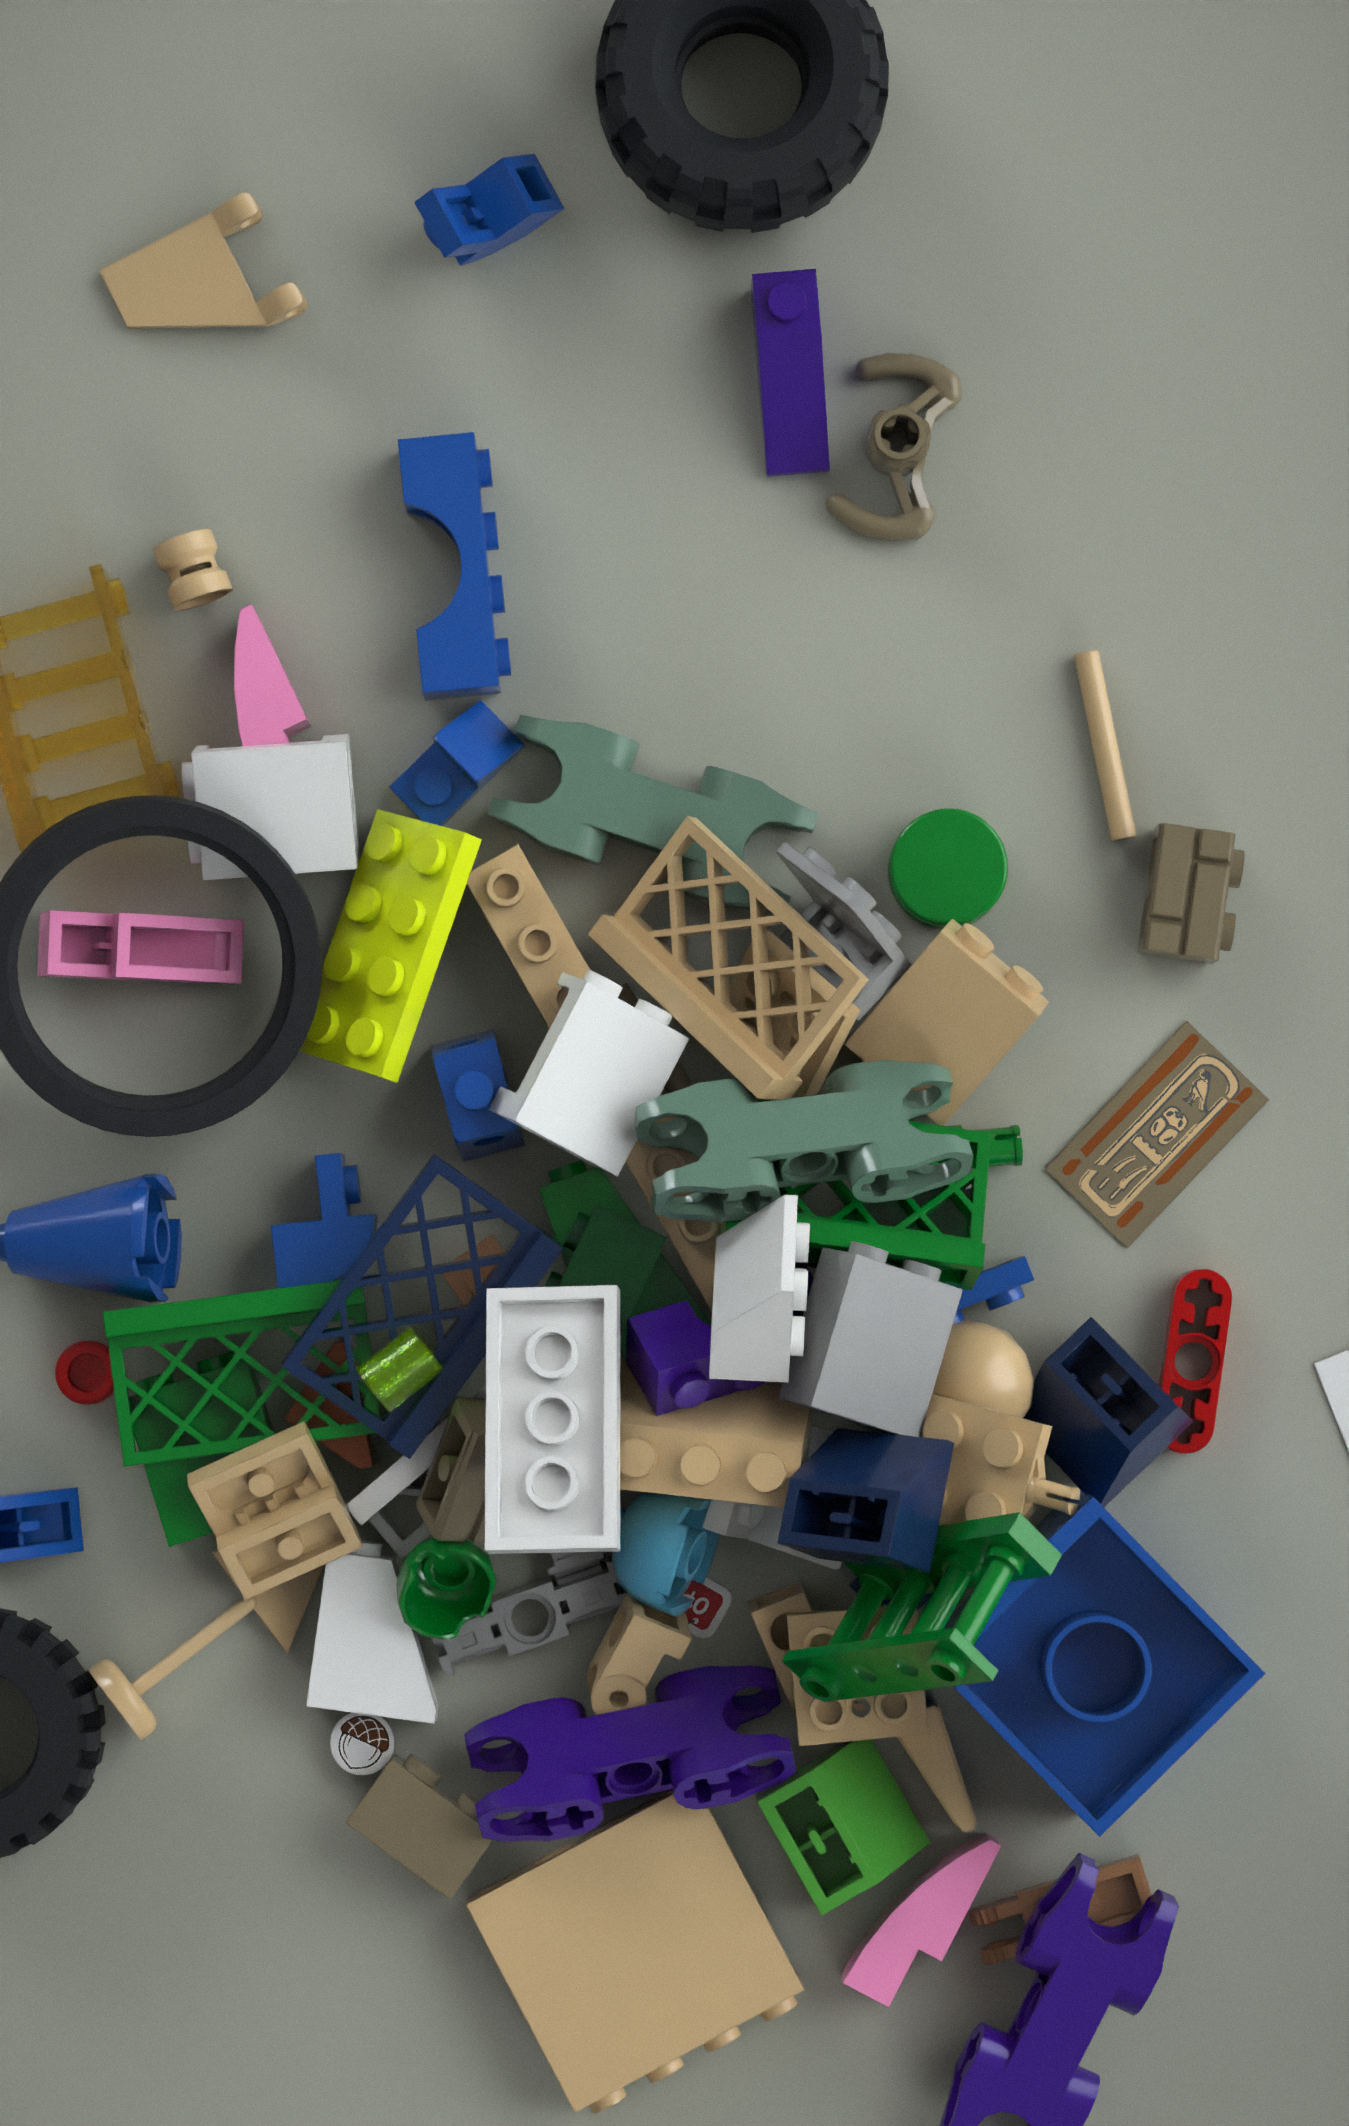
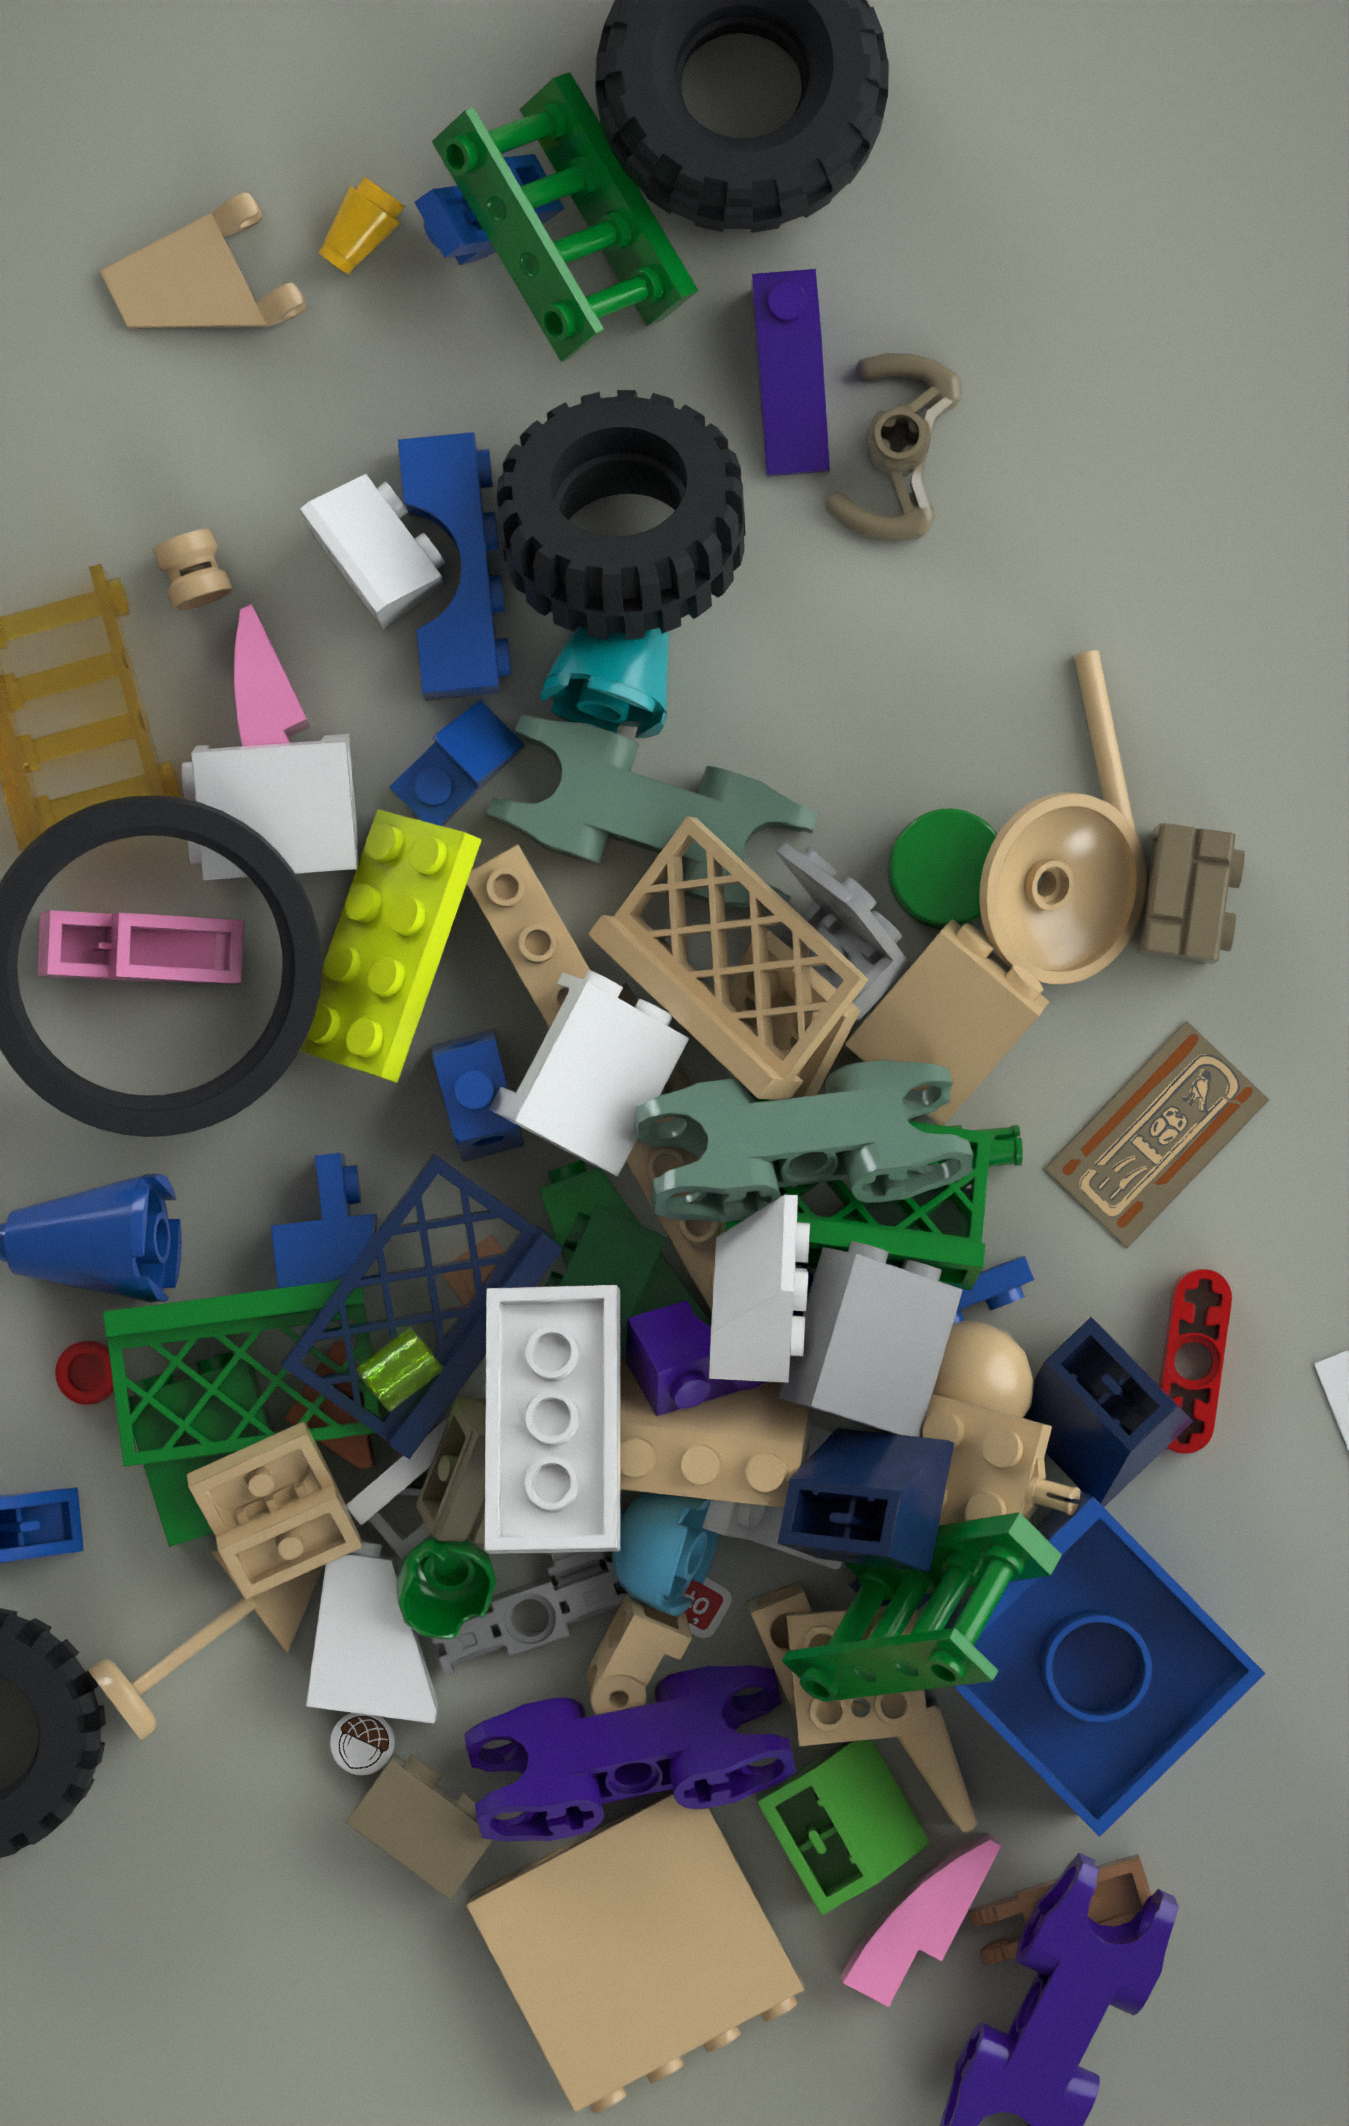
none -> white slope [299,474,446,630]
none -> yellow cone [318,176,406,275]
none -> green fence [431,72,699,362]
none -> black tyre [496,390,746,640]
none -> teal cone [540,626,670,738]
none -> tan dish [979,792,1147,984]

